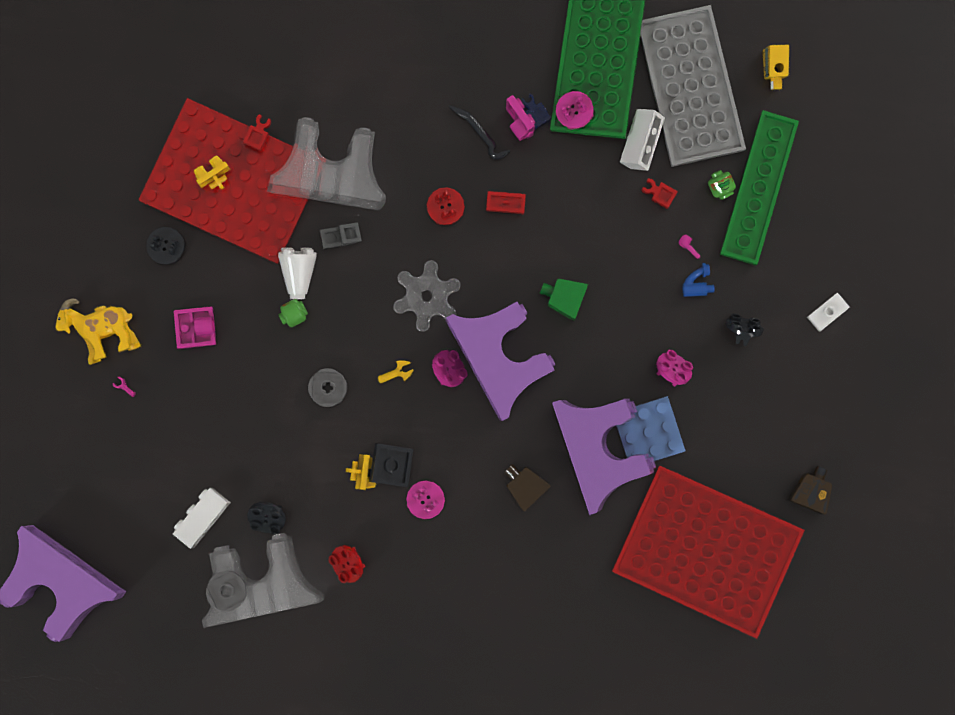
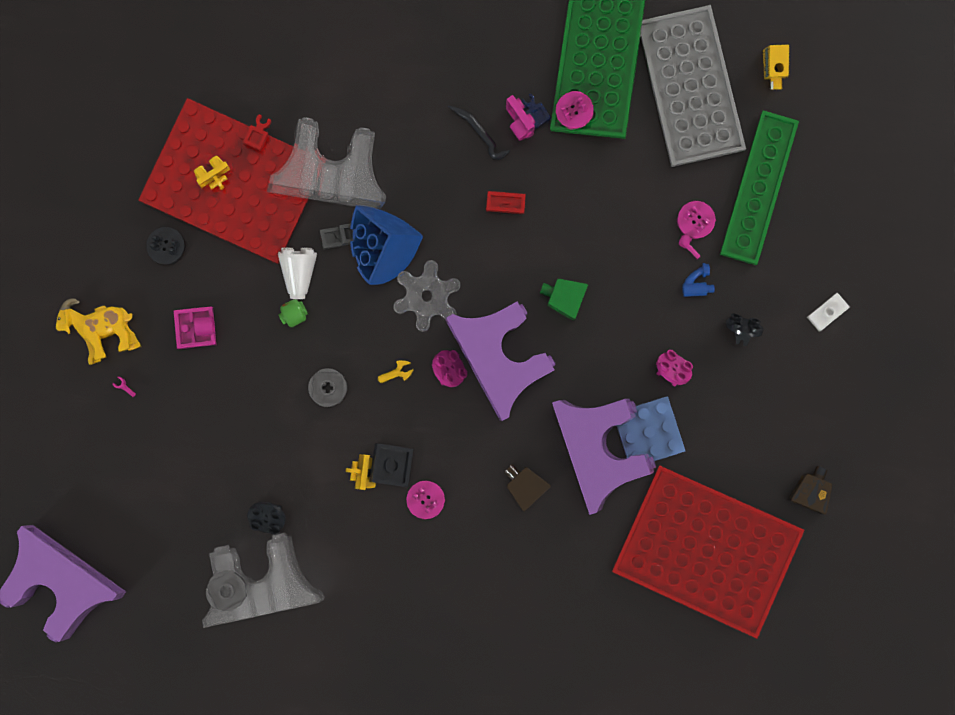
white brick [173,488,231,549] -> none
red plate [329,545,365,583] -> none
red plate [427,187,465,225] -> none
white brick [620,109,665,171] -> none
red plate [642,178,678,209] -> none
bright green head [708,170,736,200] -> none
none -> blue brick [350,205,423,285]
none -> dark pink plate [677,201,716,239]

